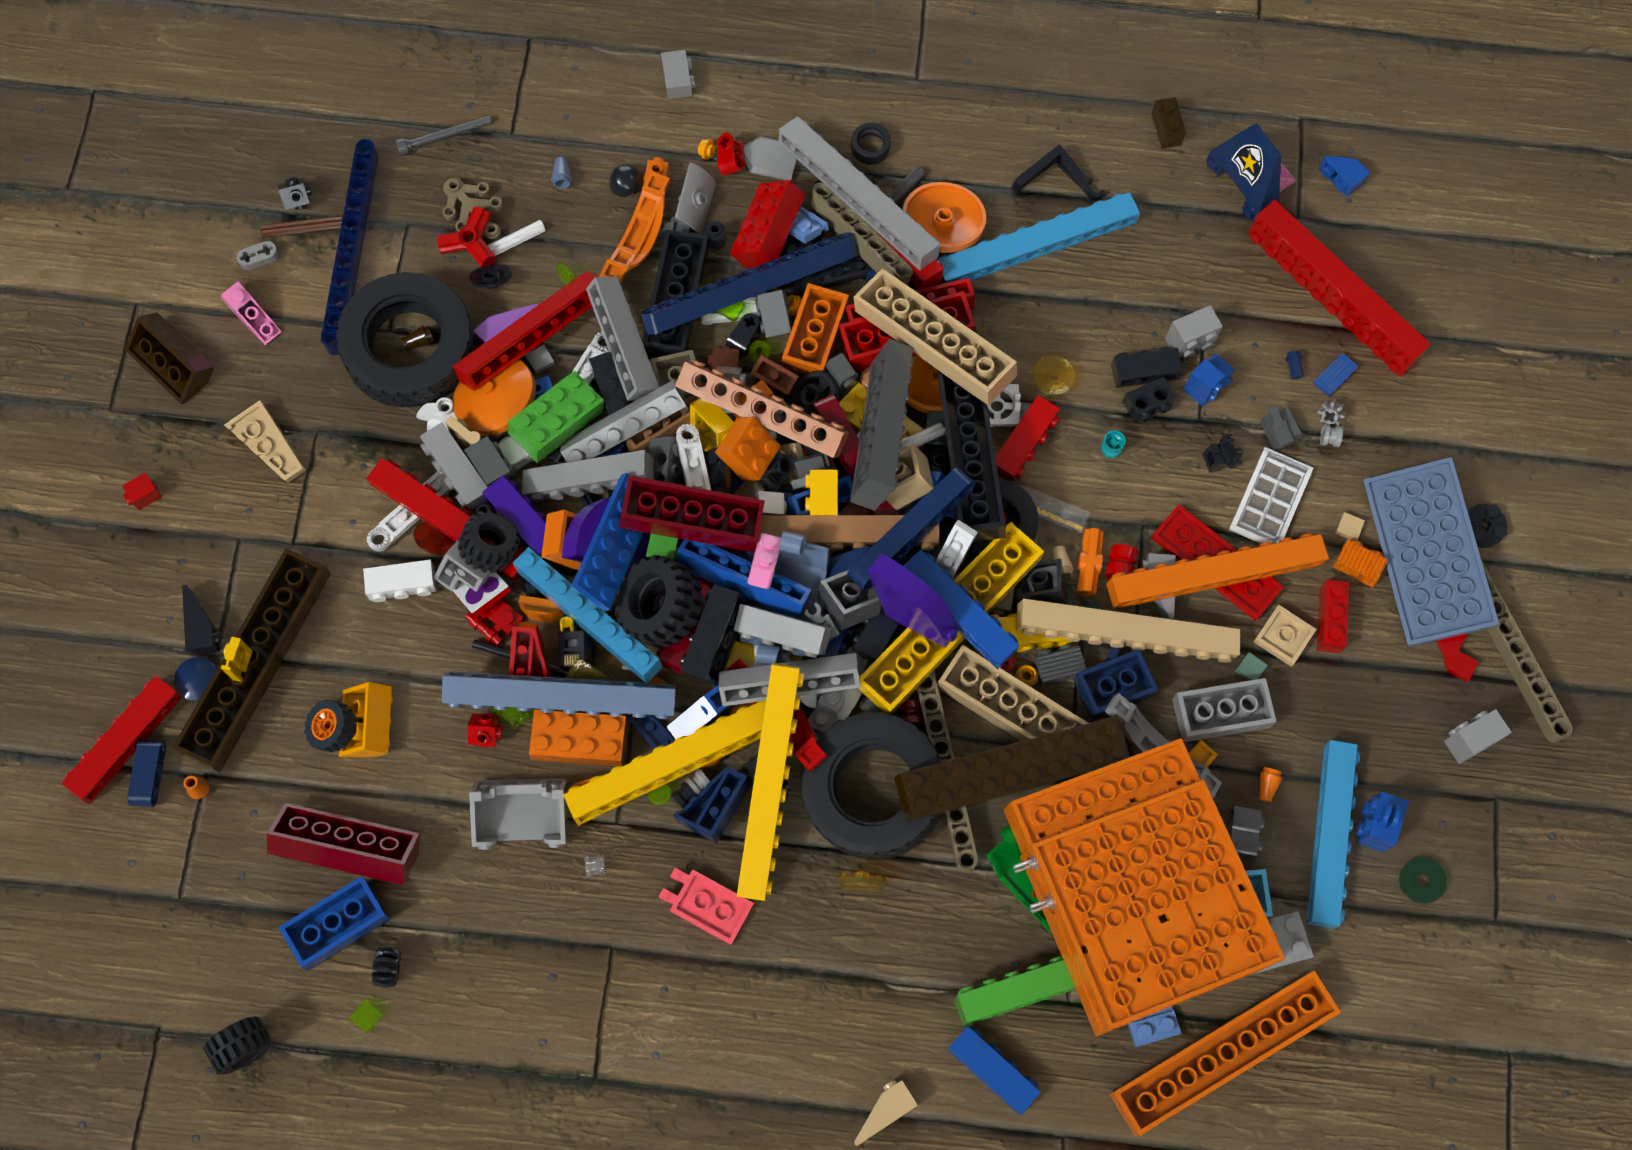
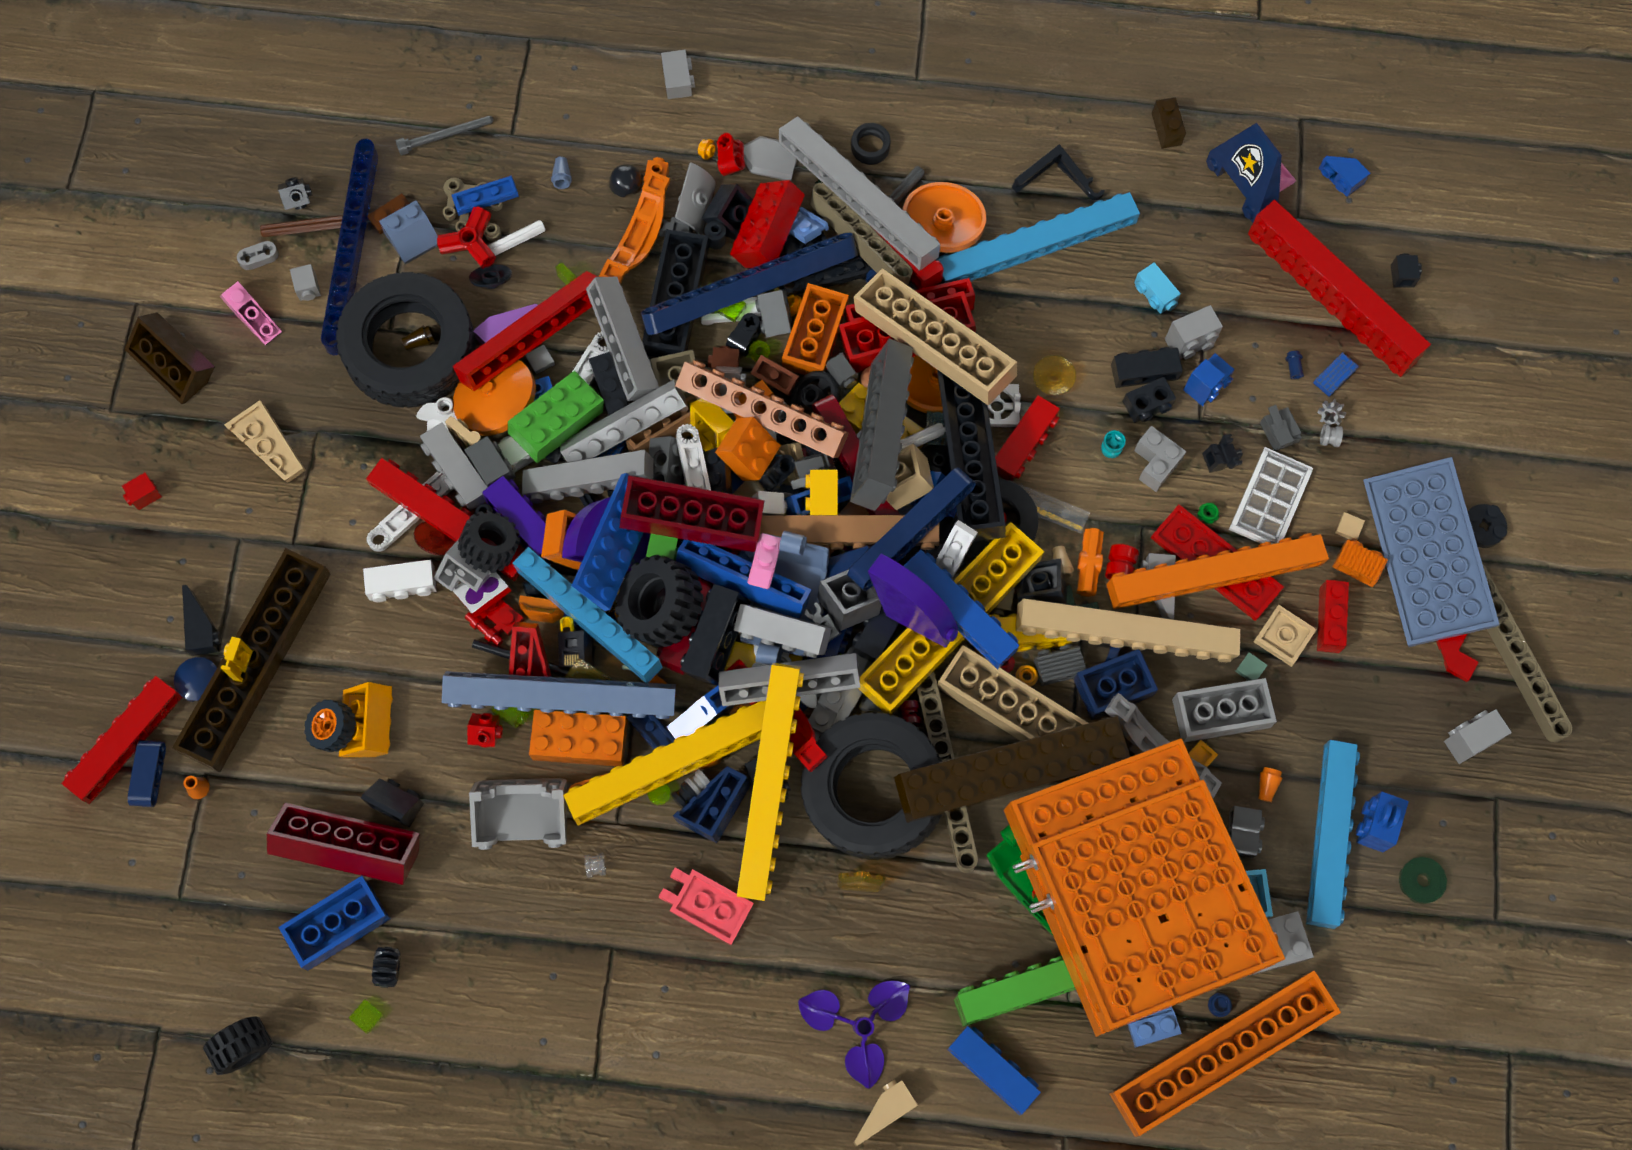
none -> light grey brick [290,264,321,301]
none -> black slope [361,778,424,828]
none -> reddish brown plate [367,193,410,235]
none -> sand blue slope [379,201,438,265]
none -> blue tile [451,175,519,216]
none -> black slope [702,183,753,240]
none -> dark purple plant [798,981,910,1089]
none -> medium azure brick [1134,262,1181,314]
none -> light grey brick [1134,426,1187,492]
none -> green plate [1198,503,1219,524]
none -> dark blue plate [1208,993,1232,1017]
none -> black brick [1391,253,1422,288]

